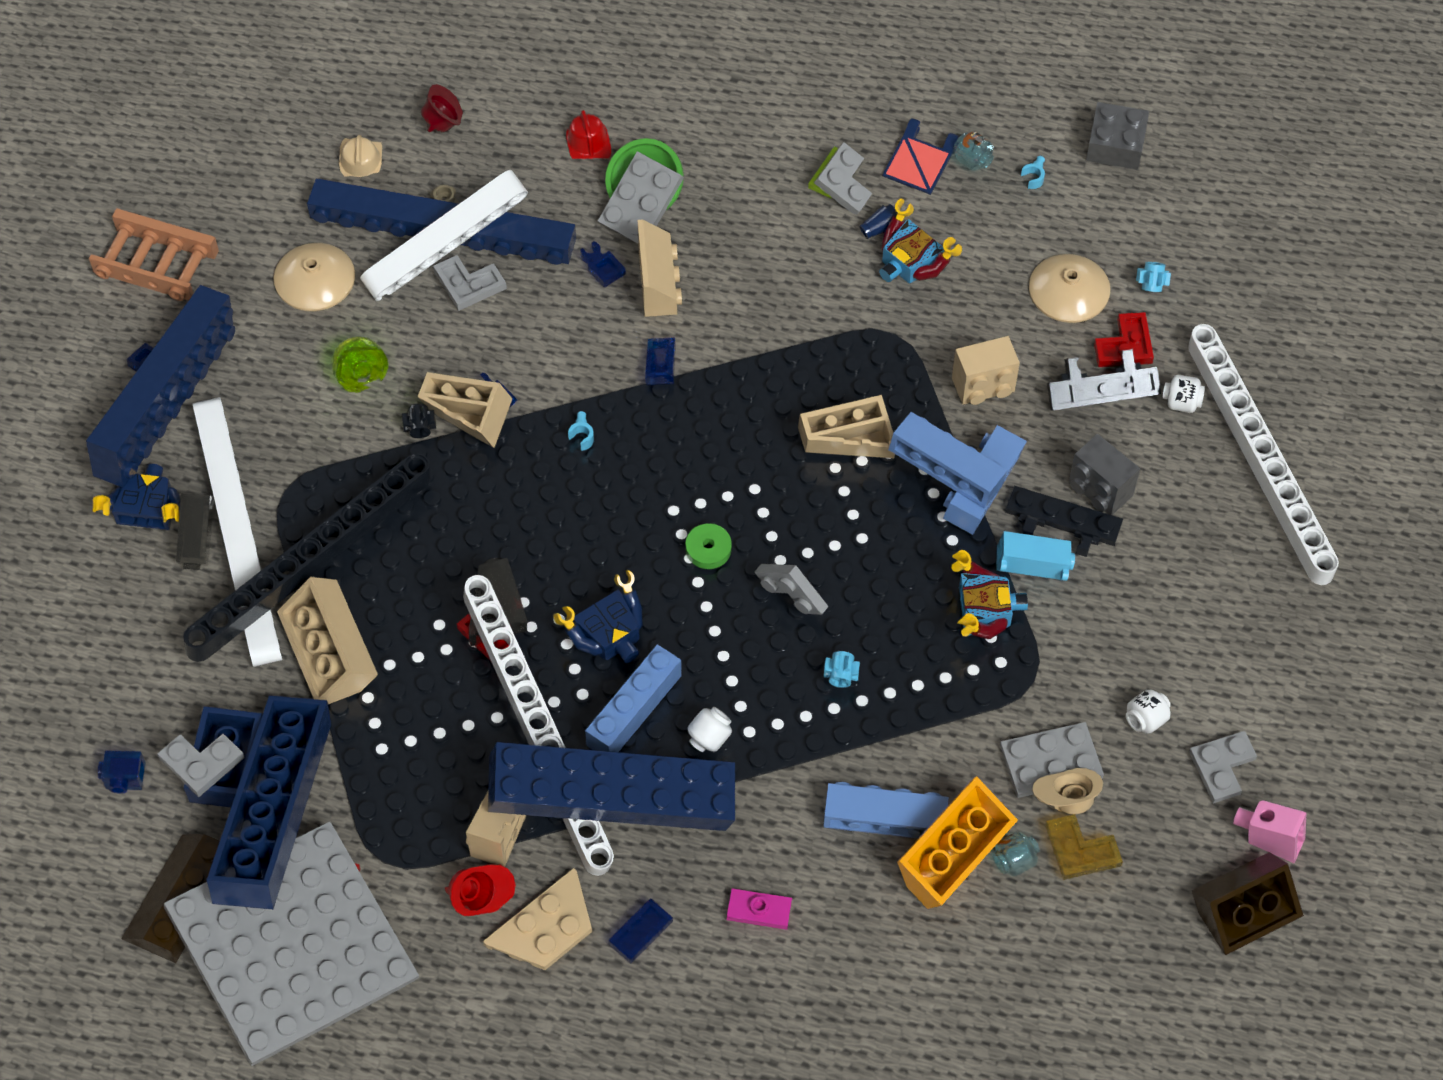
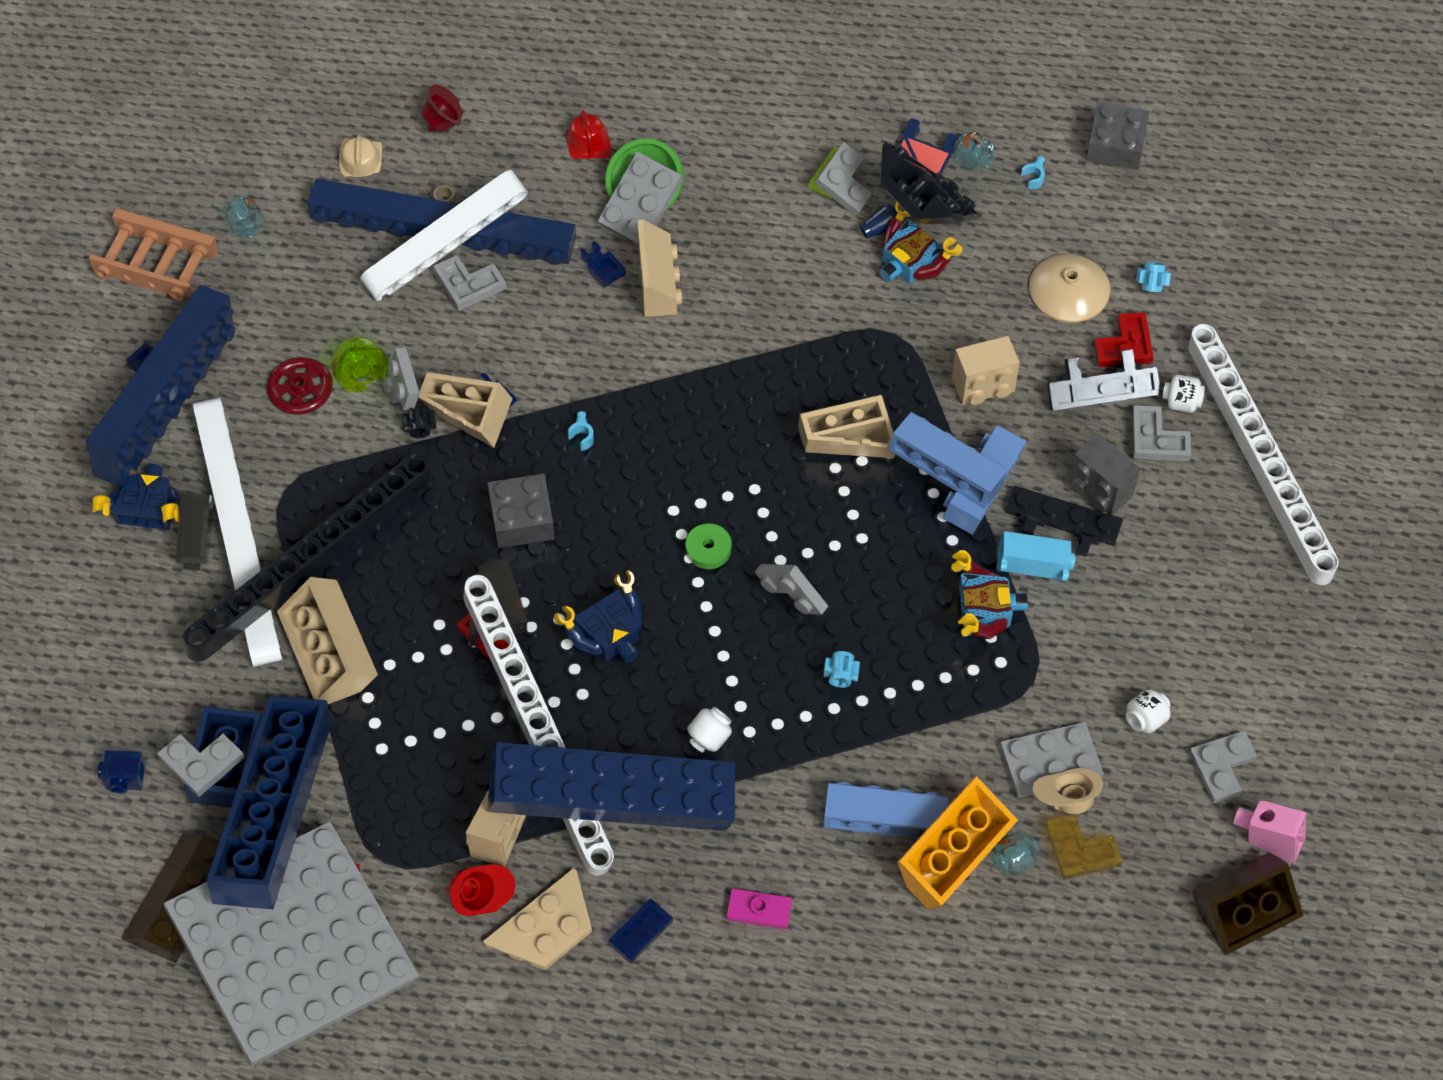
tan dish [274,243,355,311] -> none
medium blue brick [585,644,681,752] -> none
clear blue plate [645,337,676,385] -> none
none -> clear light blue head [225,197,264,237]
none -> dark red plate [267,357,333,415]
none -> light grey plate [383,348,419,410]
none -> flat silver brick [488,474,555,548]
none -> black wedge [881,142,980,224]
none -> light grey plate [1132,405,1191,461]

